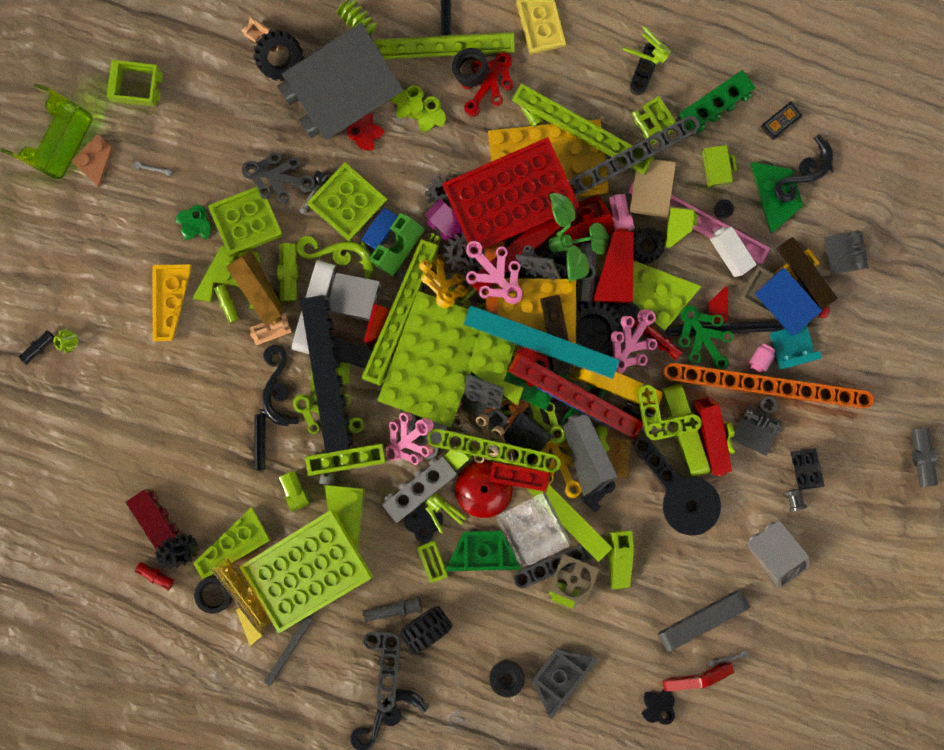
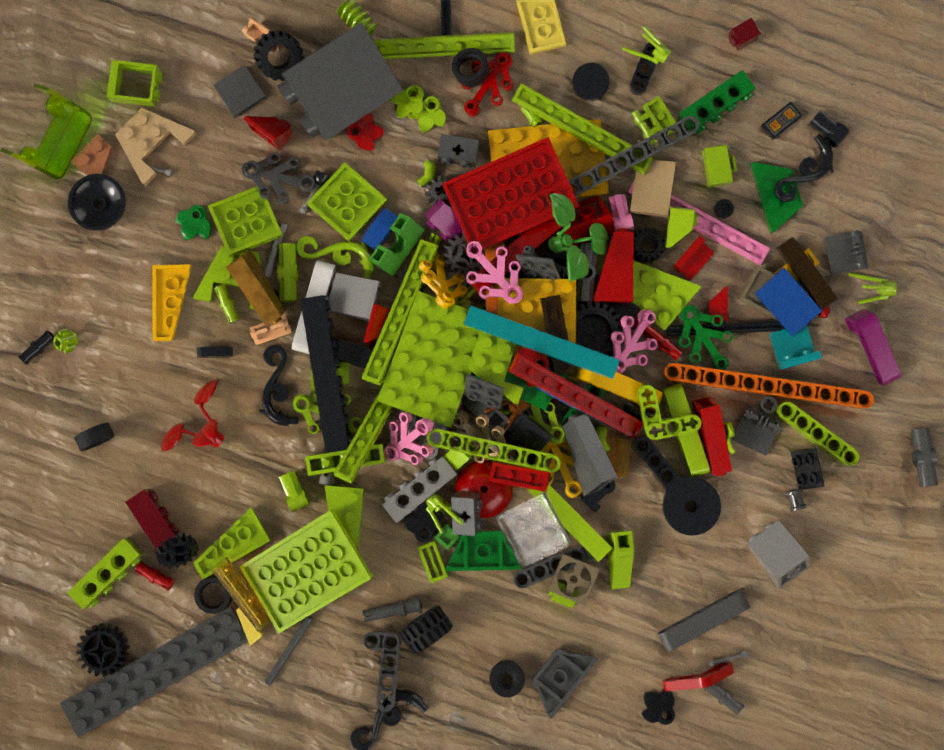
black axle [254,414,265,471] -> none
white brick [710,226,757,277] -> none
bright pink brick [749,344,776,373] -> none
none -> dark grey plate [60,606,248,737]
none -> lime brick [67,537,145,610]
none -> black dish [68,174,126,231]
none -> black tyre [74,422,115,451]
none -> black gear [76,623,130,677]
none -> tan wing [115,108,196,186]
none -> red plant [161,378,225,452]
none -> black beam [197,346,233,358]
none -> dark grey tile [213,65,266,118]
none -> red slope [243,116,293,151]
none -> light grey bar [264,222,288,278]
none -> lime tile [334,386,394,483]
none -> lime arm [417,160,437,188]
none -> bright green tile [434,523,461,550]
none -> dark grey brick [438,134,479,168]
none -> dark grey brick [451,491,483,536]
none -> black tile [572,63,610,101]
none -> red panel [673,235,714,281]
none -> dark grey pin [705,683,744,715]
none -> dark red brick [728,18,761,50]
none -> lime beam [775,402,859,466]
none -> black piece [809,110,849,148]
none -> magenta beam [845,309,901,386]
none -> lime plant [848,272,897,304]

